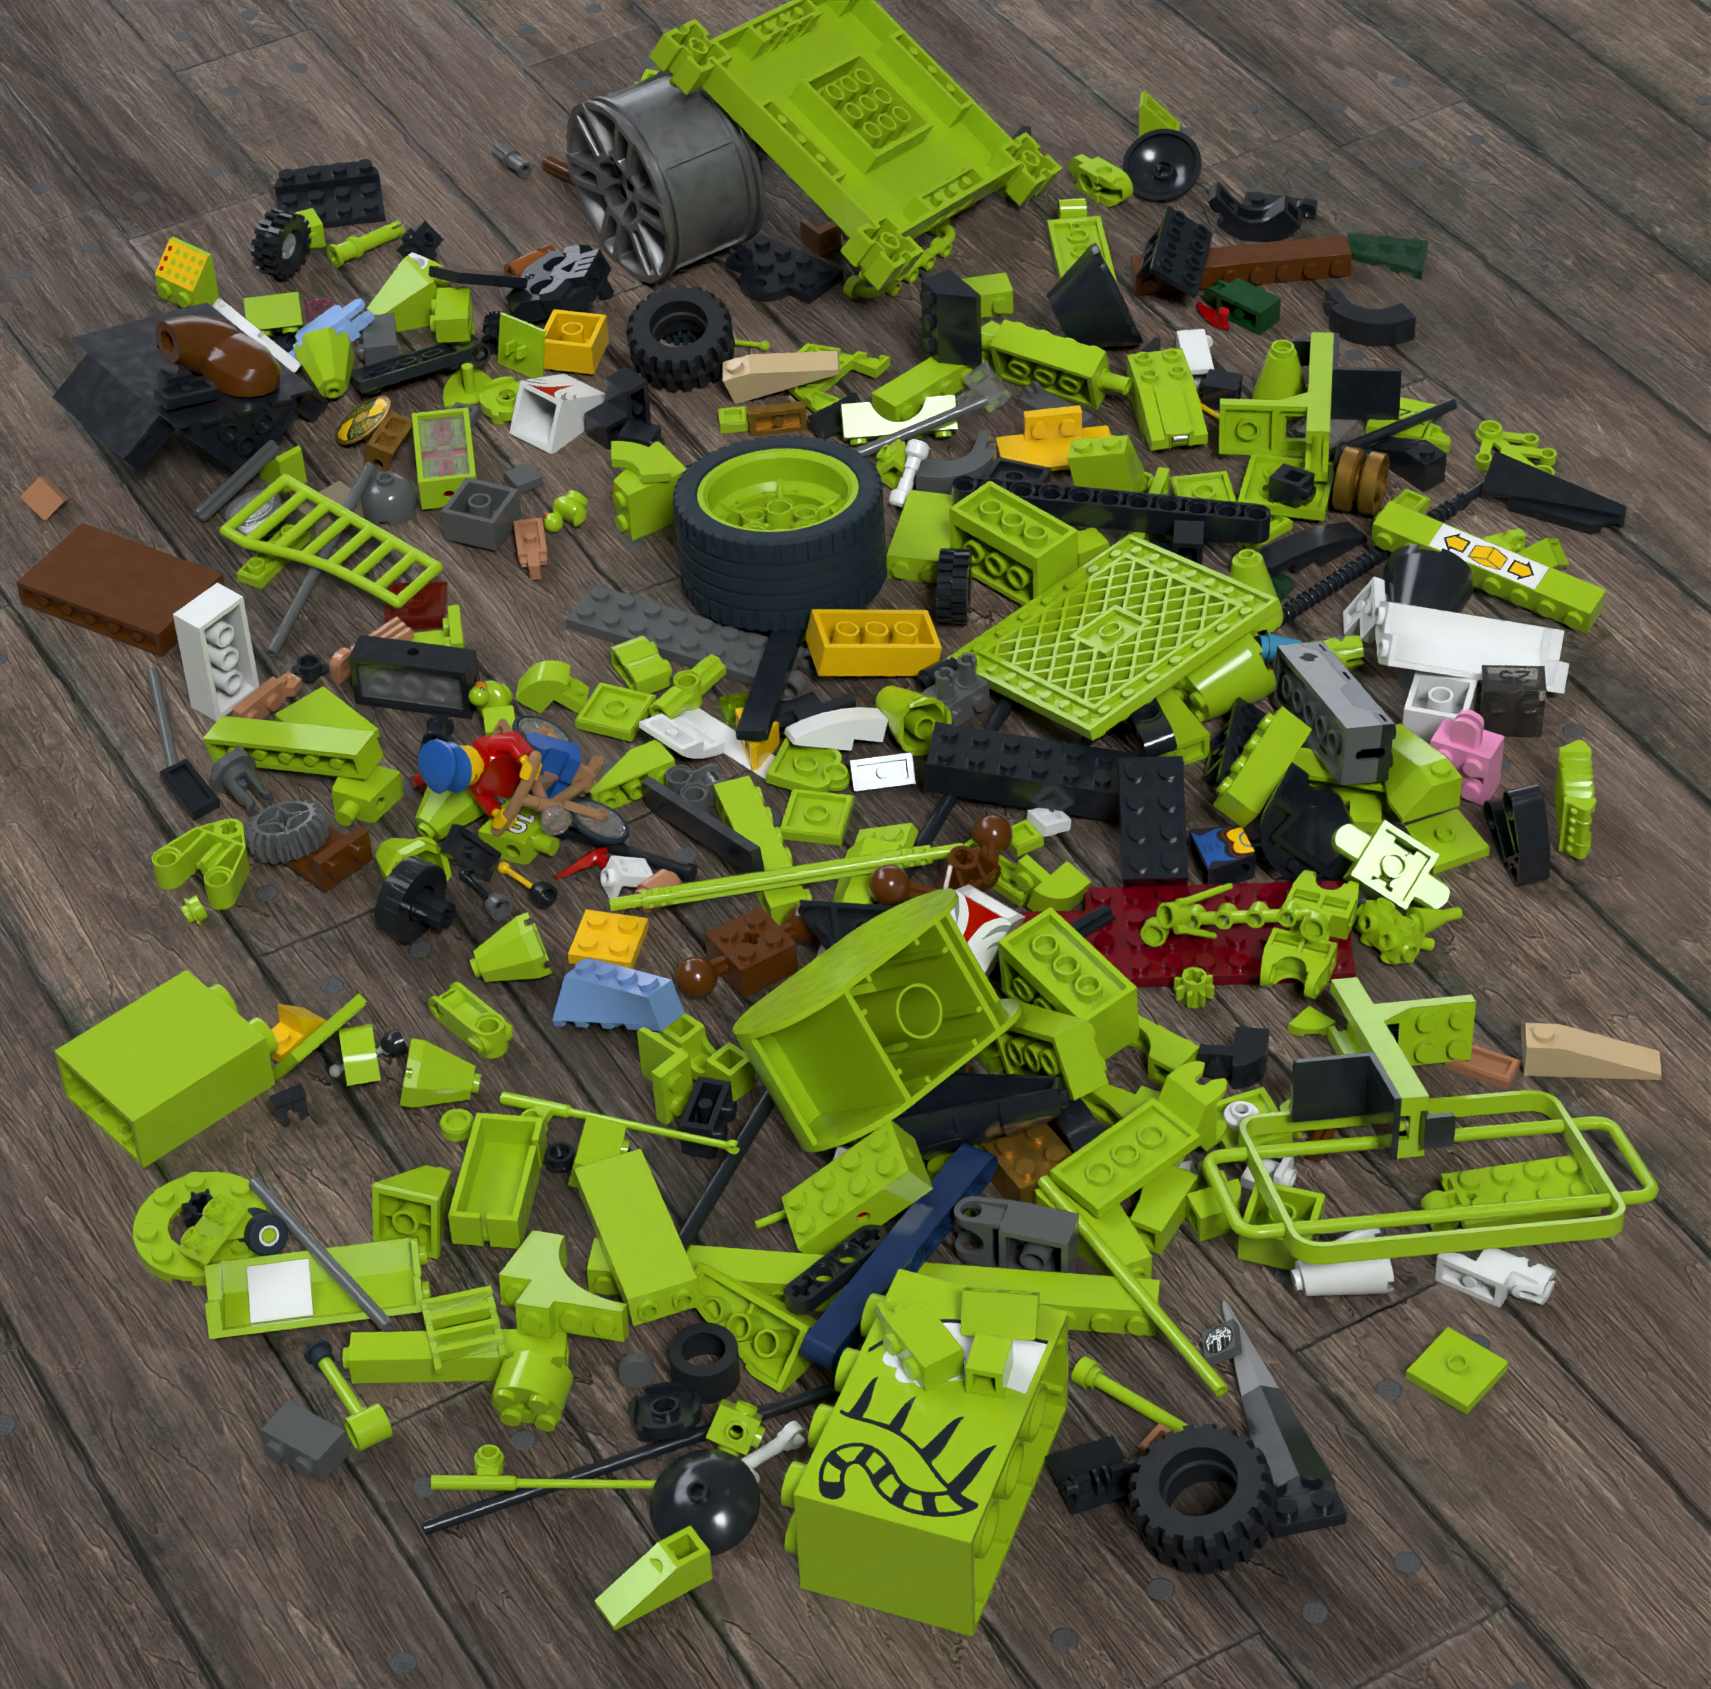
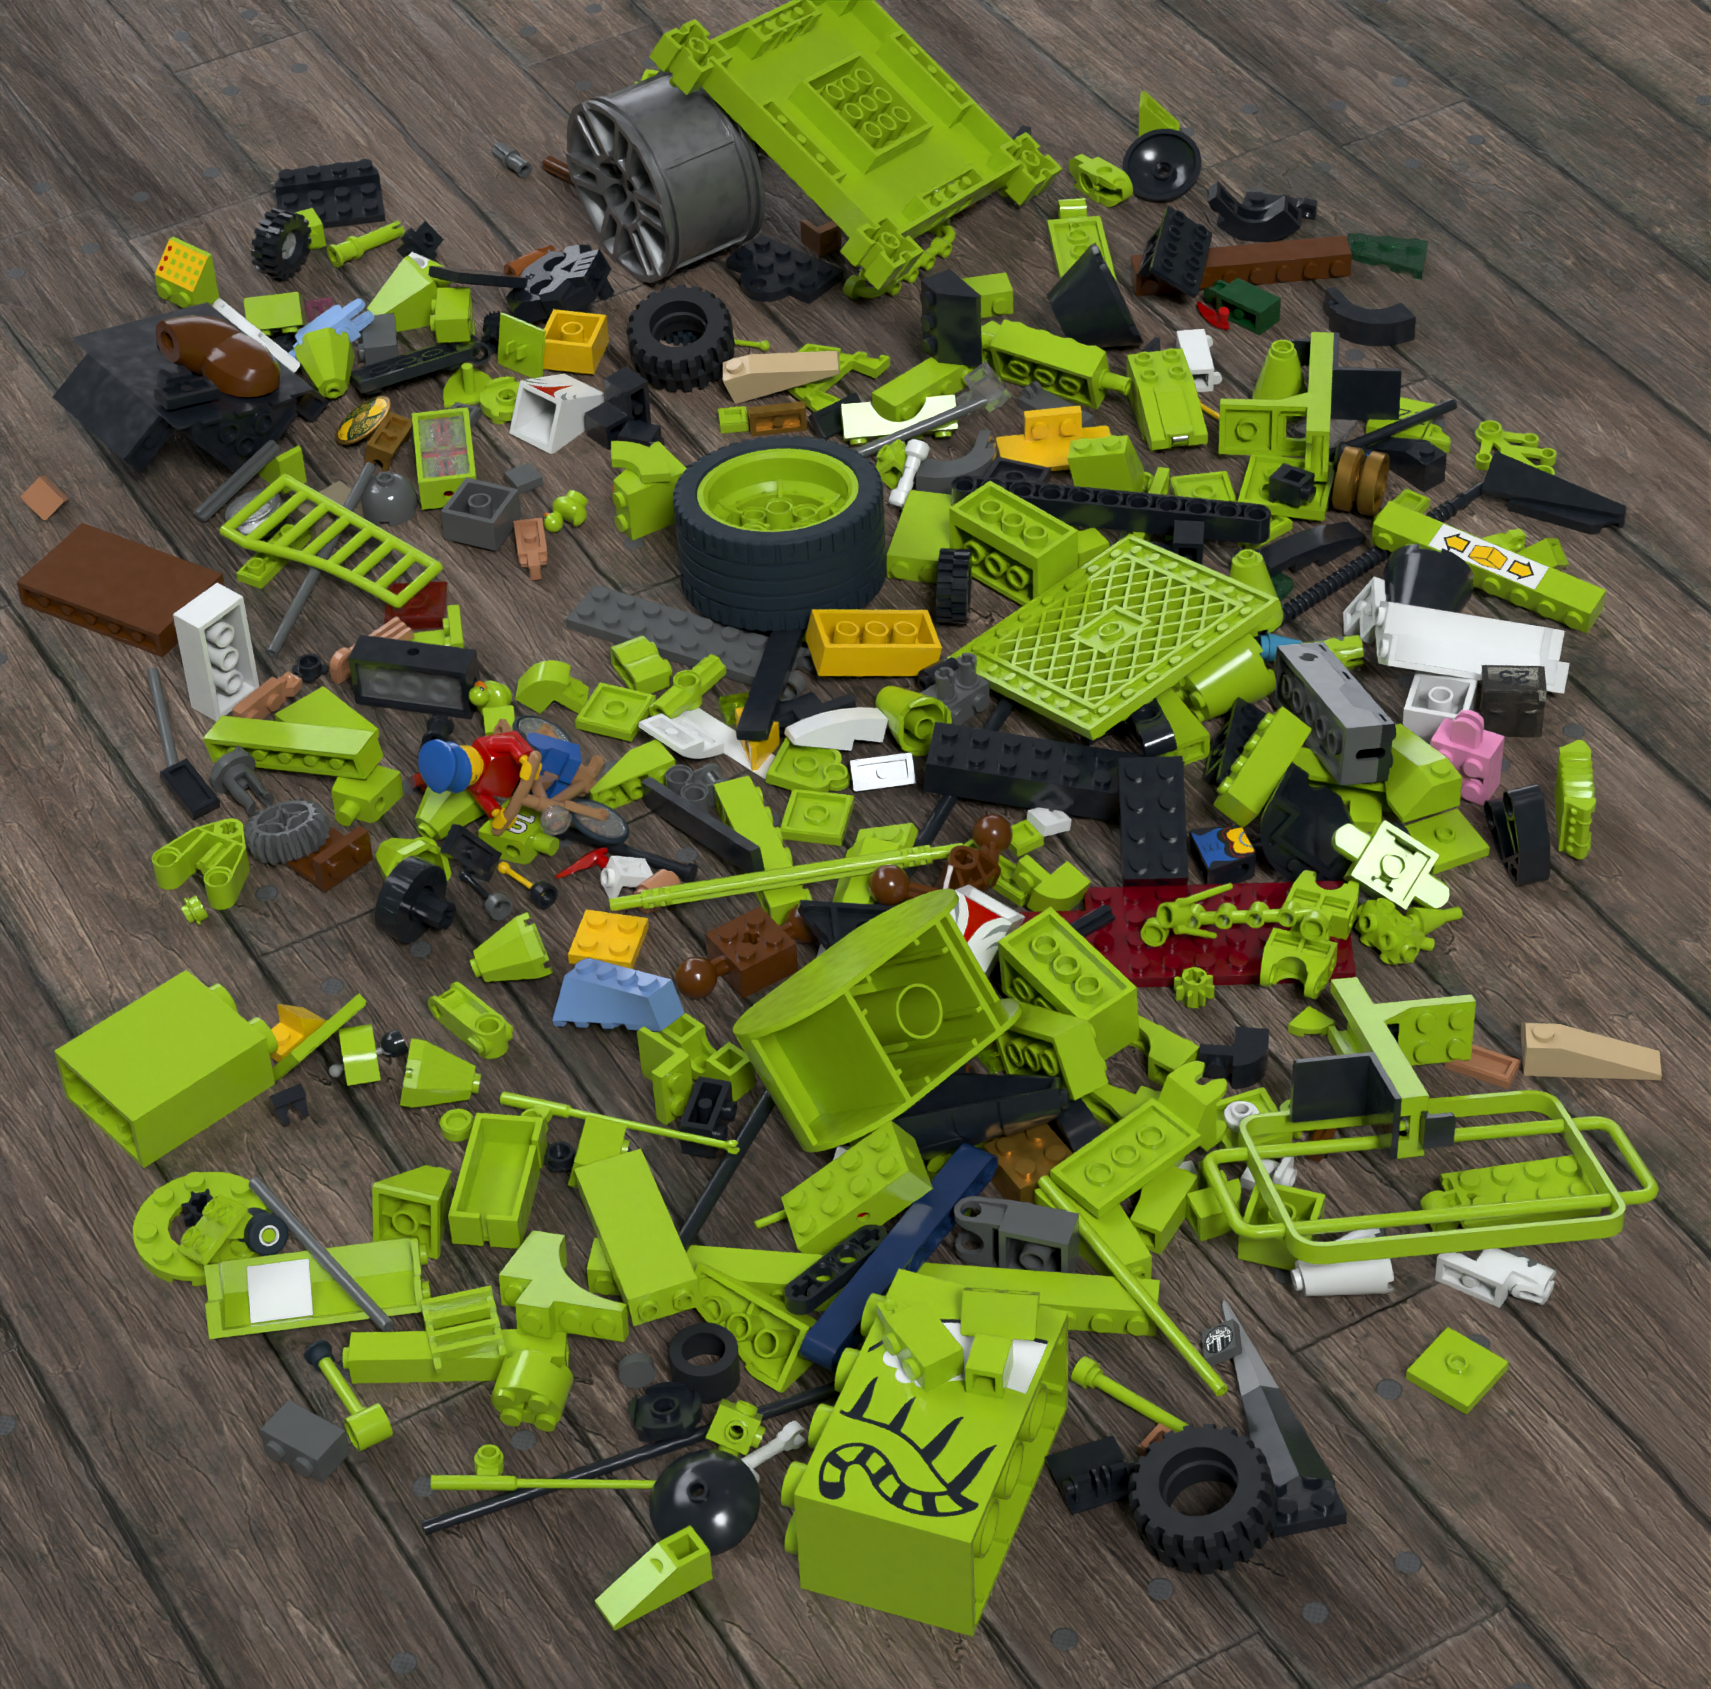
black brick [1198,369,1243,411] -> none

